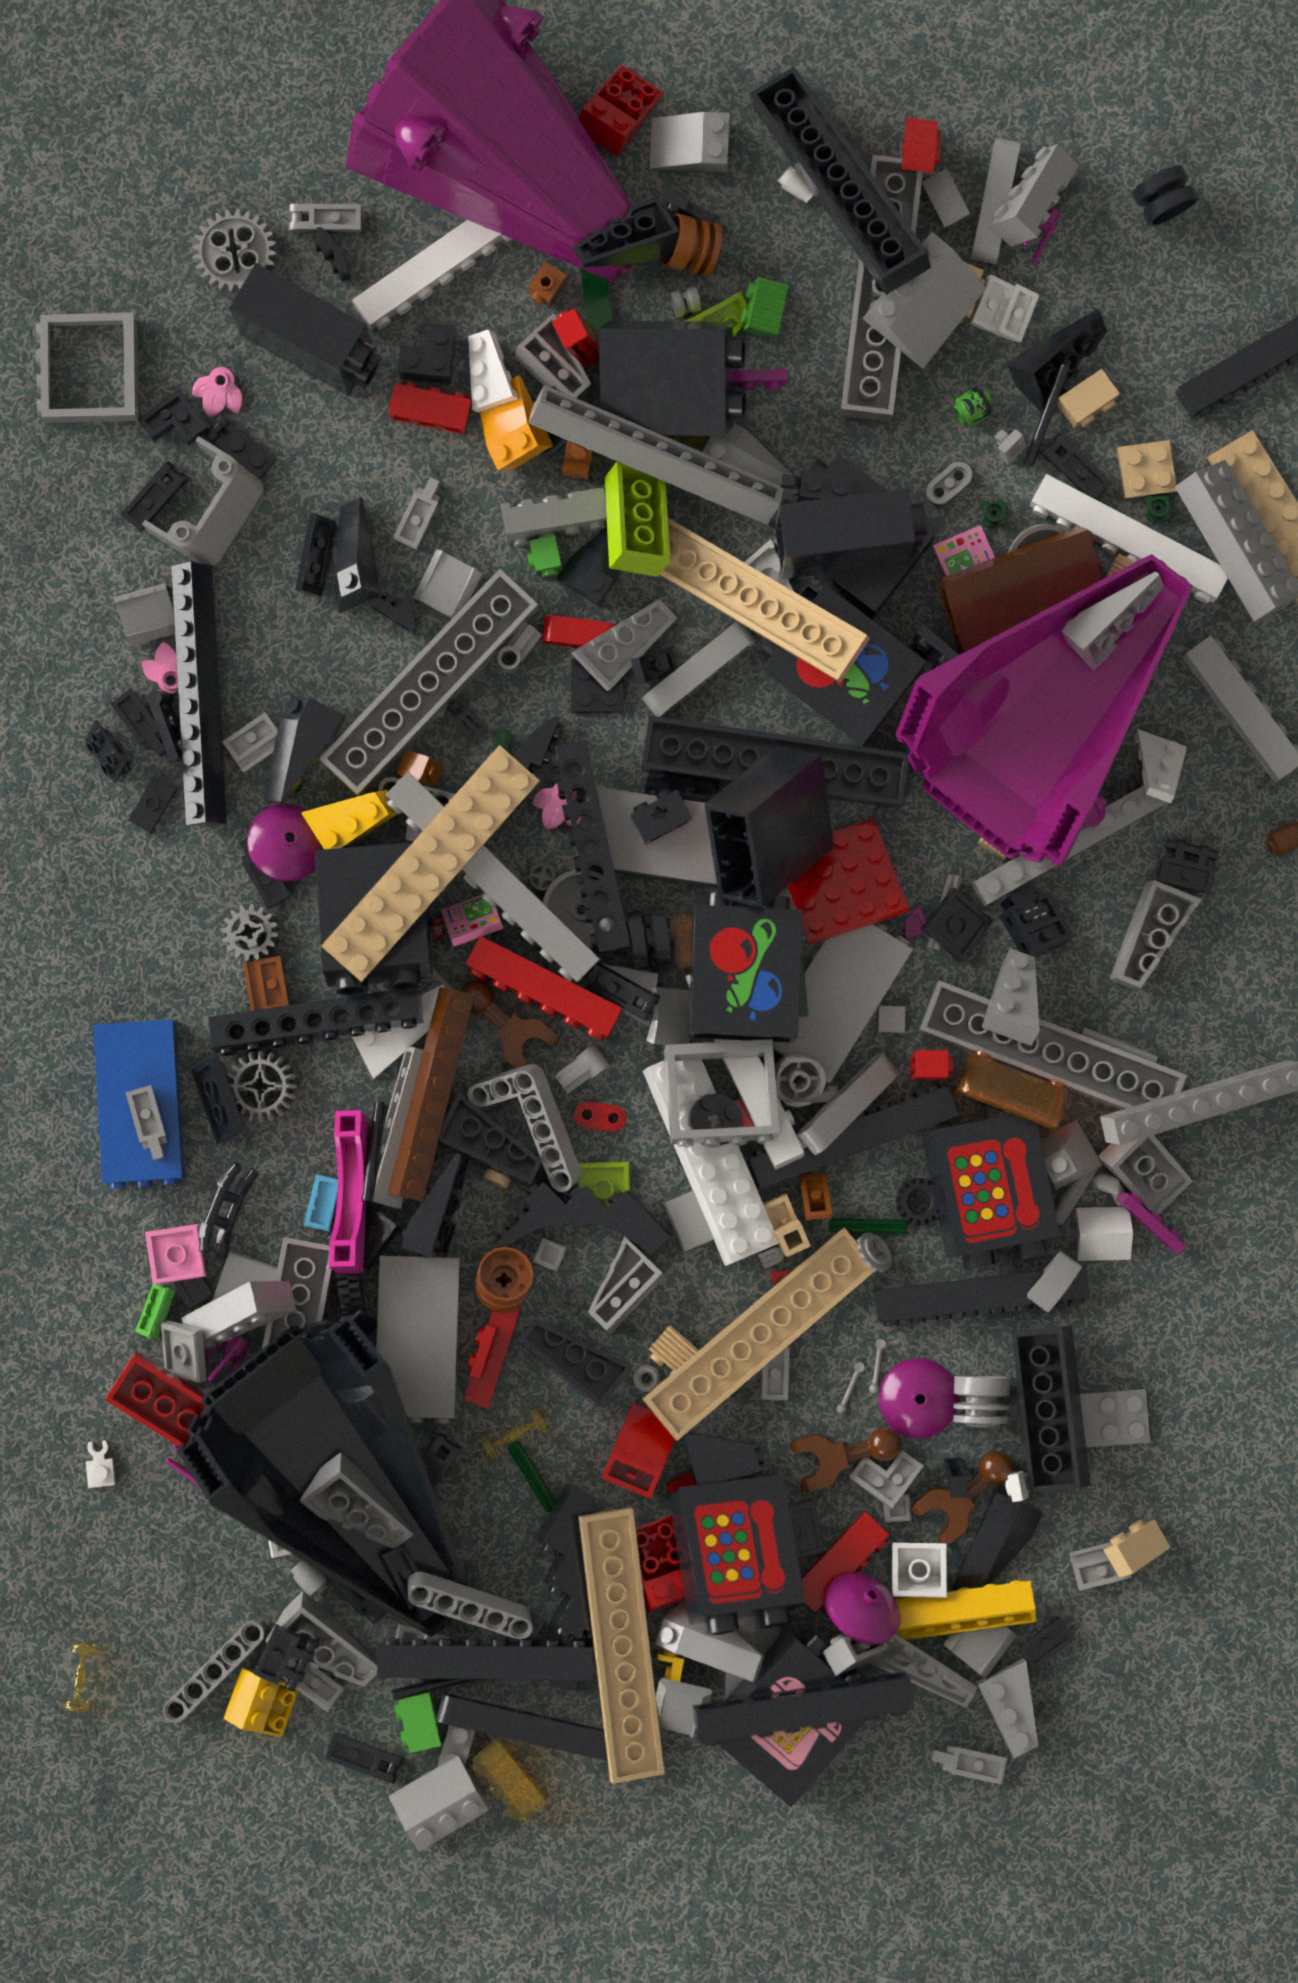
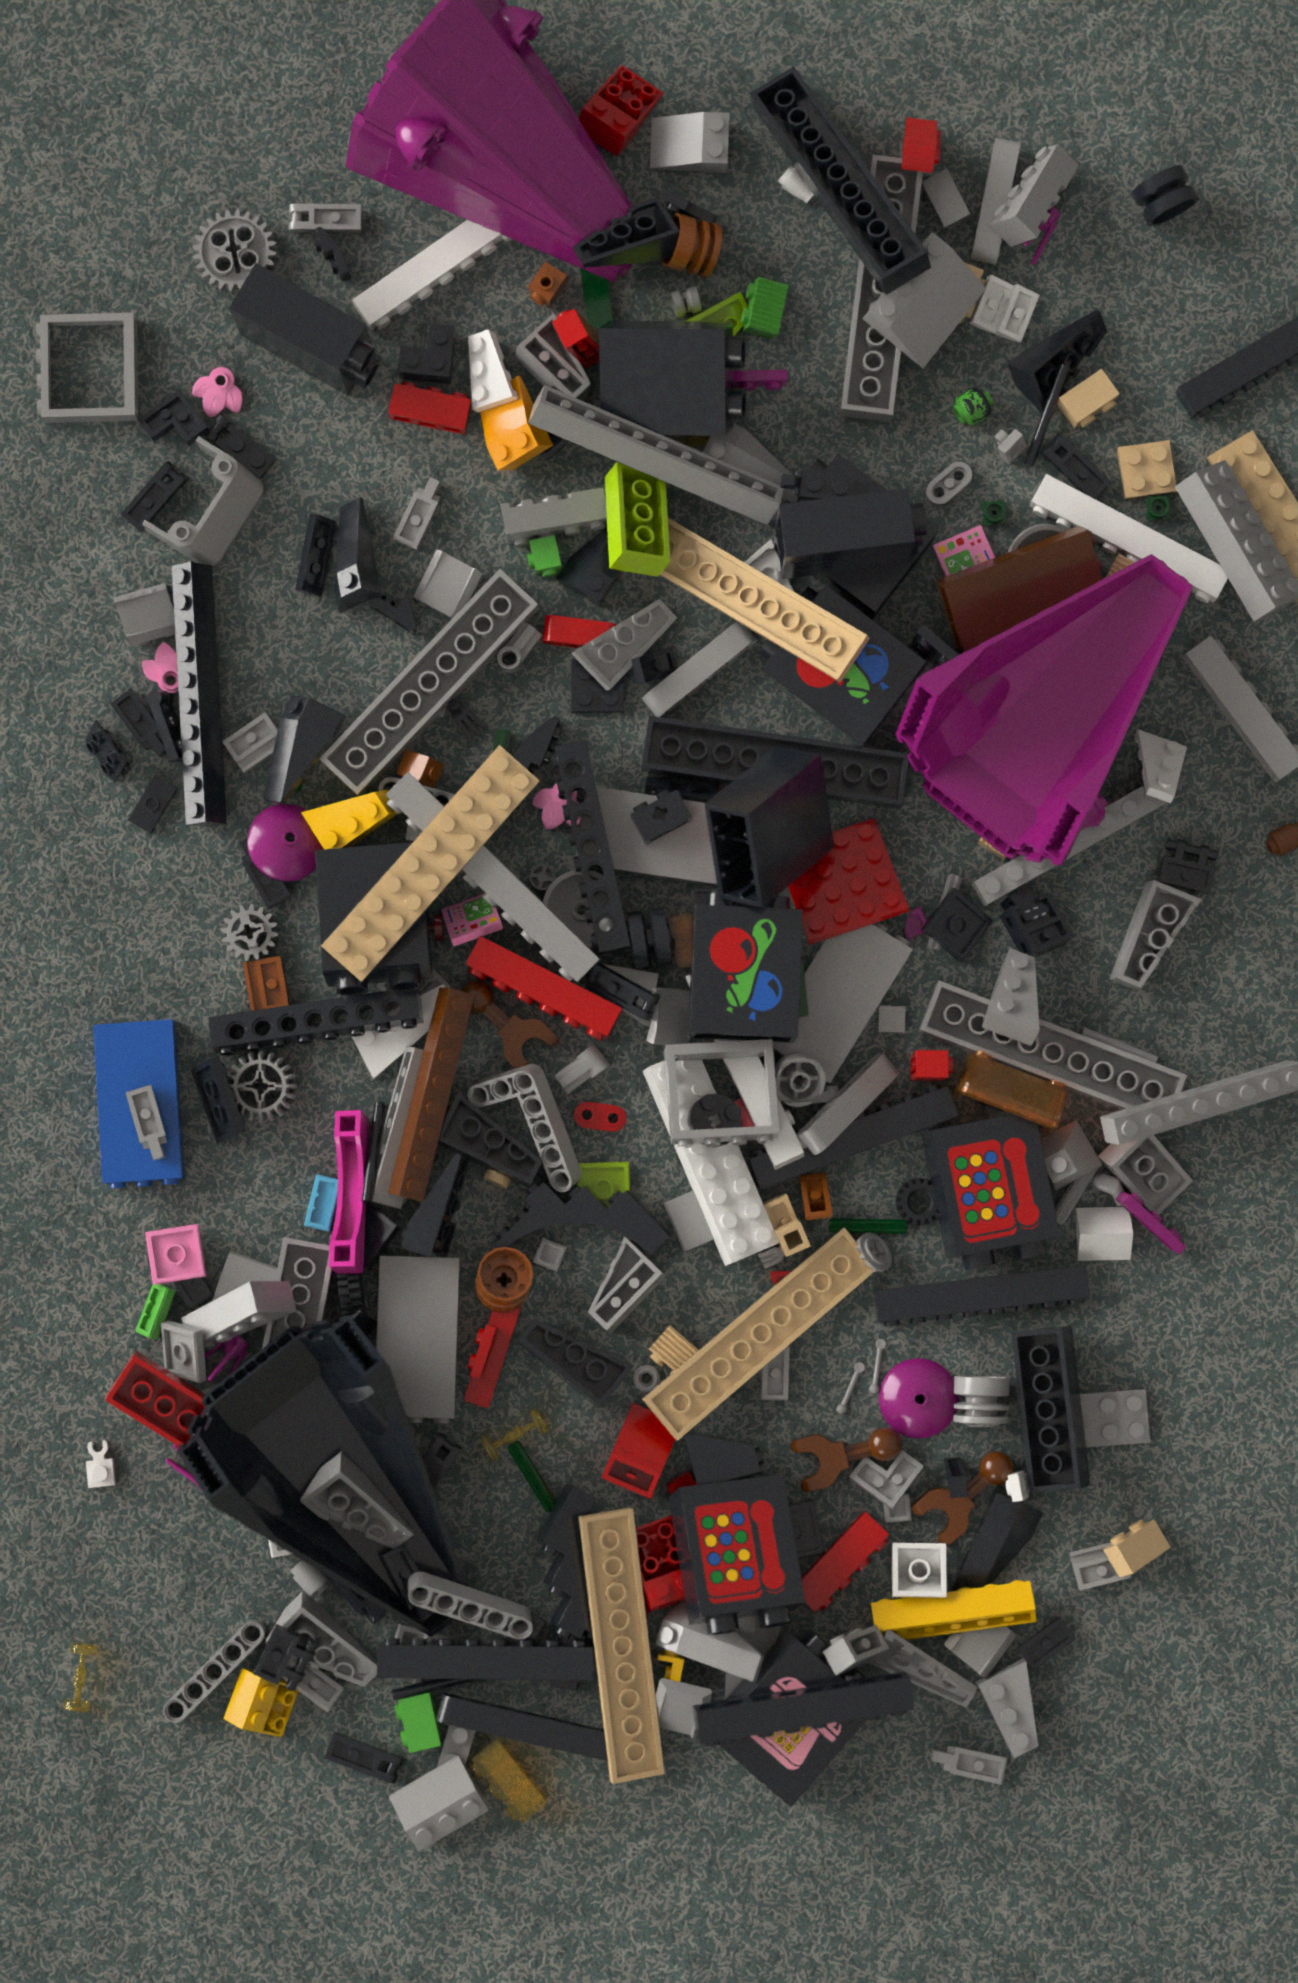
black piece [199,1162,259,1259] -> none
dark orange slope [562,440,593,482] -> none
magenta dish [825,1573,901,1644] -> none
light grey slope [1027,1251,1082,1312] -> none
light grey wedge [1062,572,1164,671] -> none

